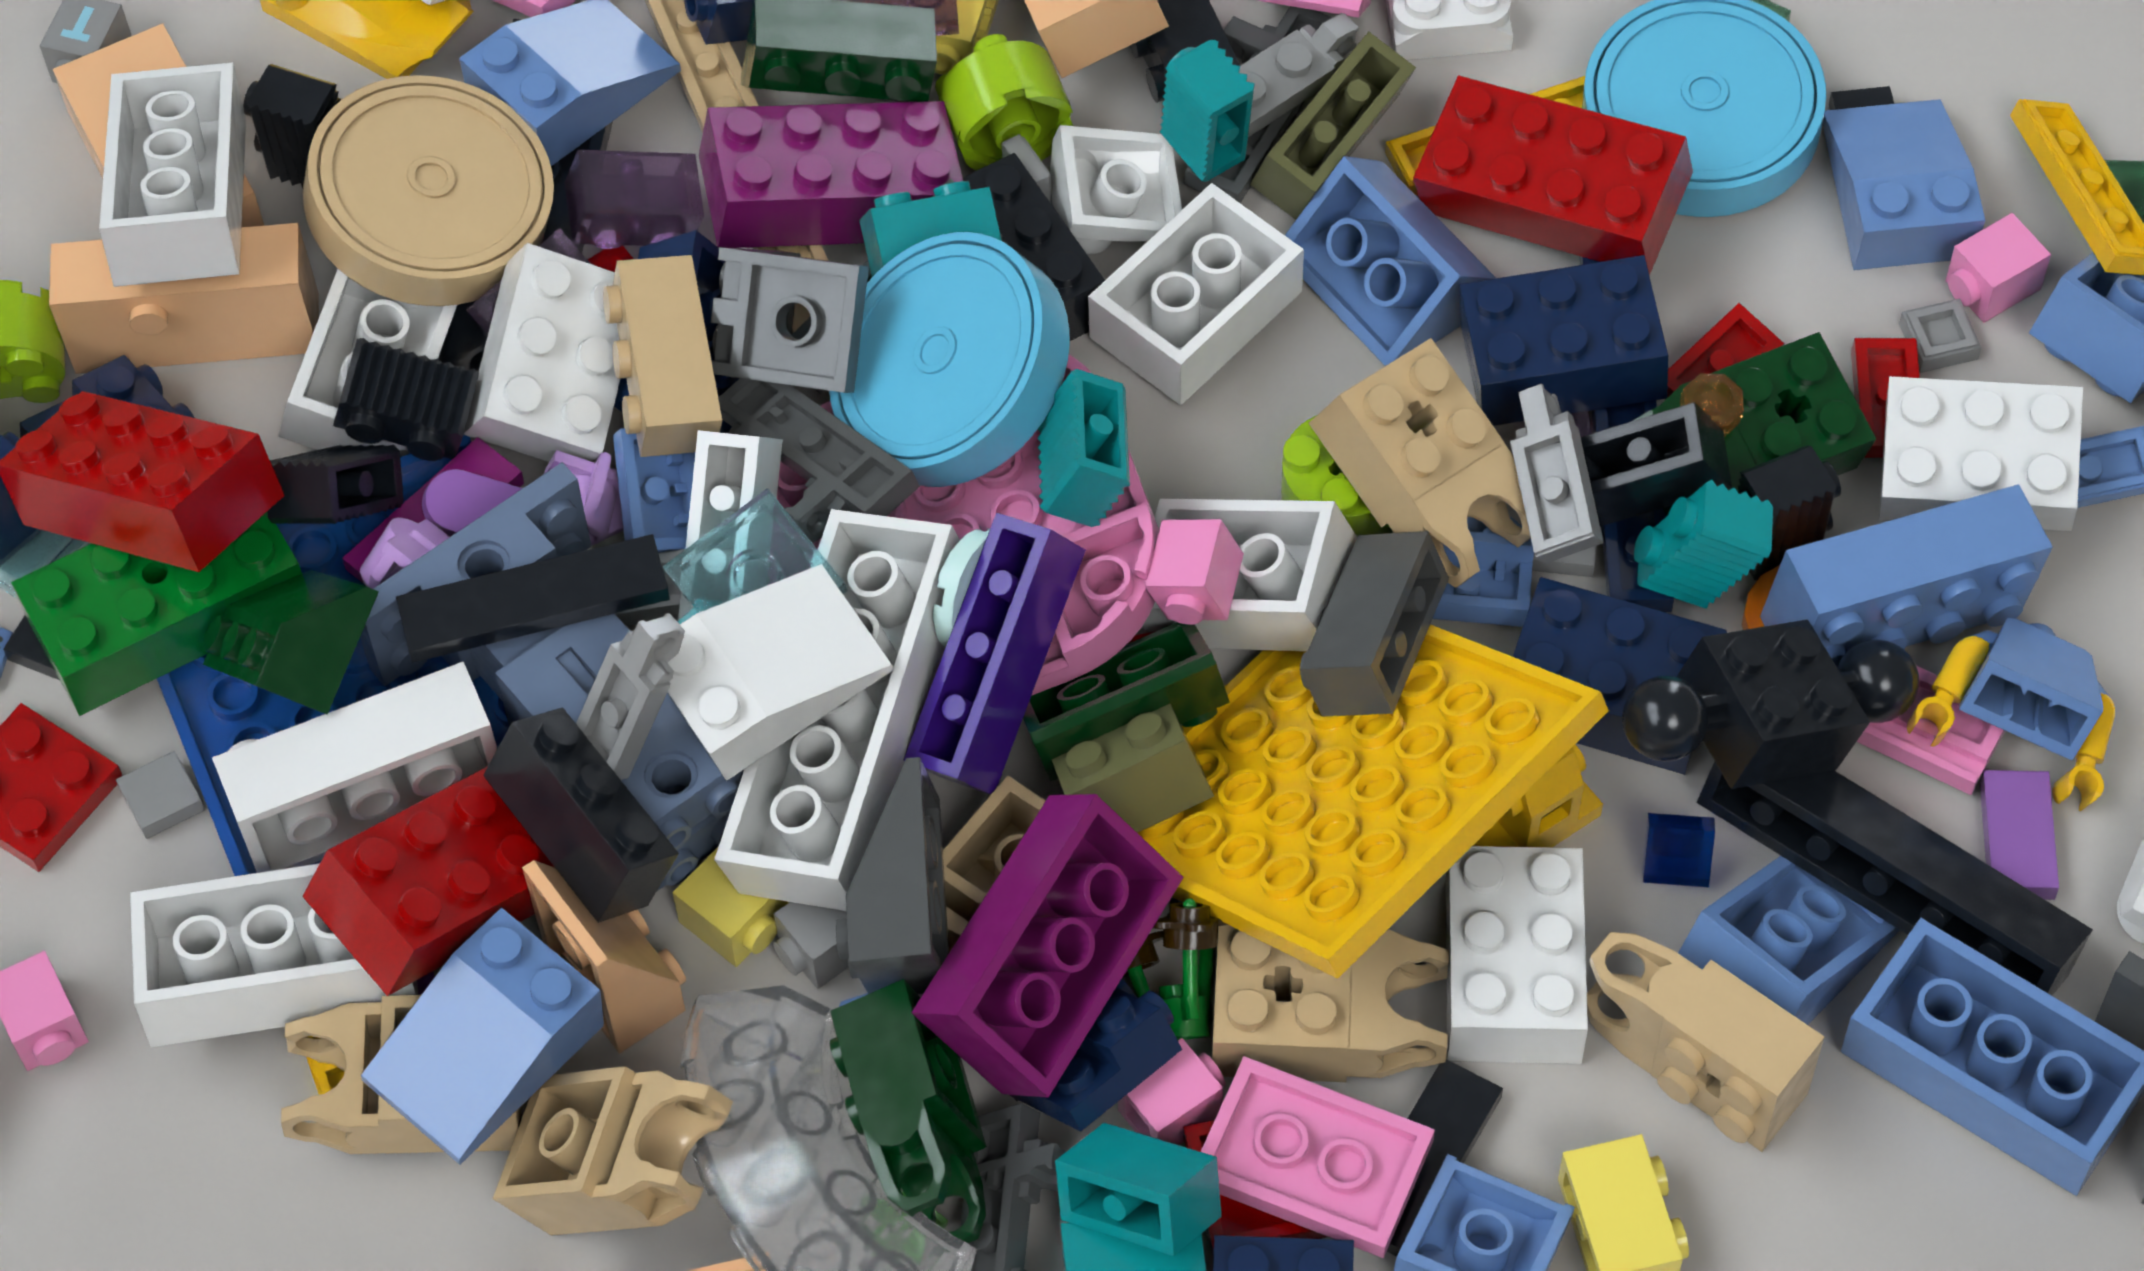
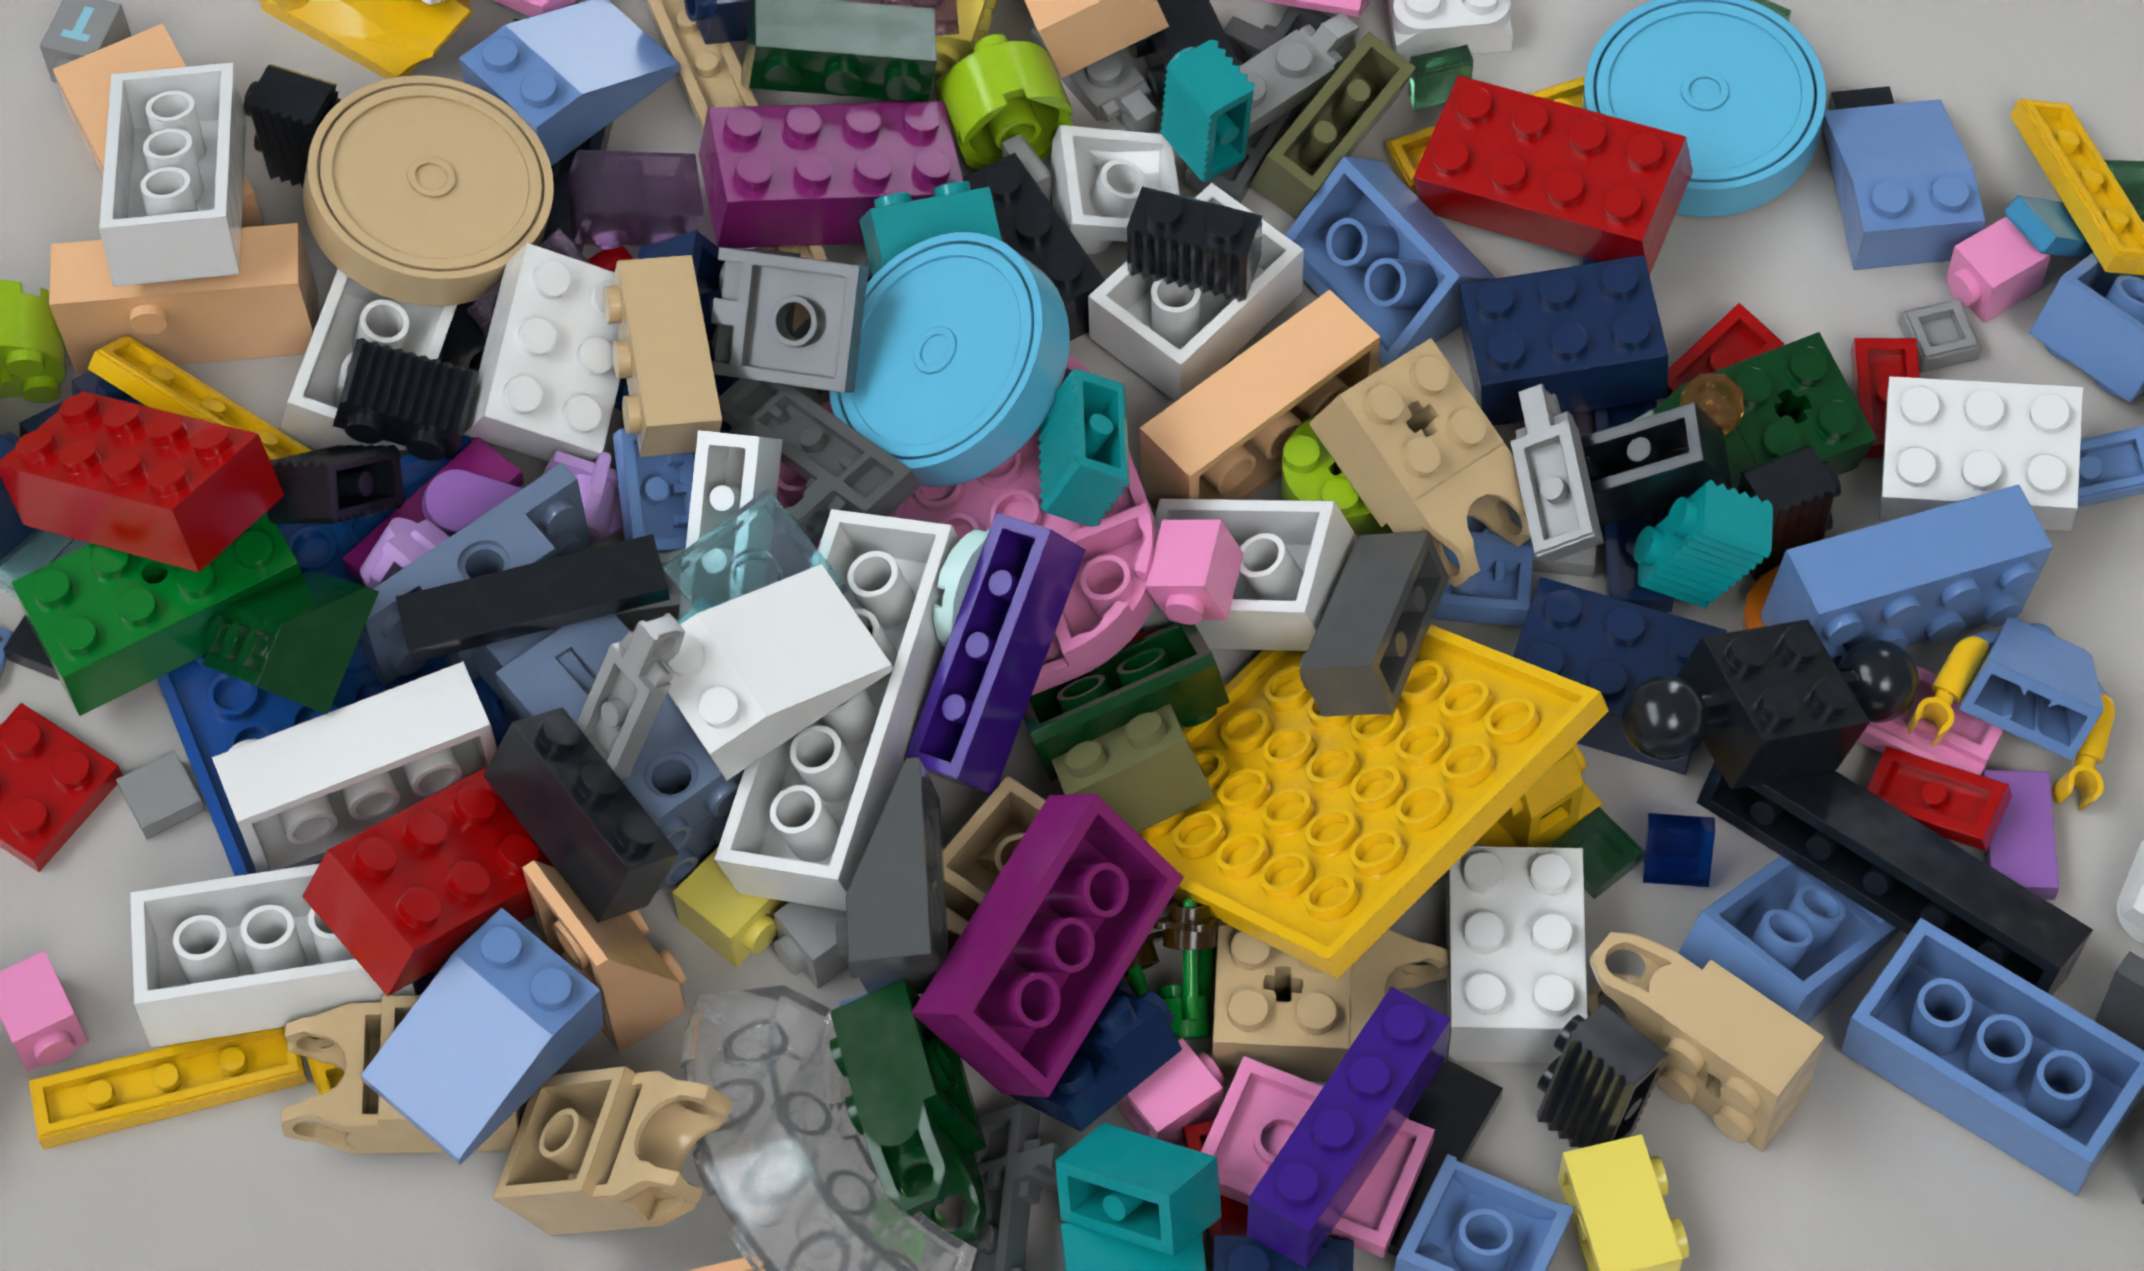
none -> yellow tile [28,1027,308,1149]
none -> yellow tile [87,335,312,460]
none -> light grey hinge [1030,27,1157,133]
none -> black brick [1127,186,1263,302]
none -> light nougat brick [1140,289,1380,510]
none -> dark purple brick [1247,986,1451,1269]
none -> clear green tile [1408,44,1474,109]
none -> black brick [1537,1004,1669,1148]
none -> clear green tile [1551,807,1644,899]
none -> red plate [1866,746,2012,851]
none -> dark azure tile [2004,195,2093,259]

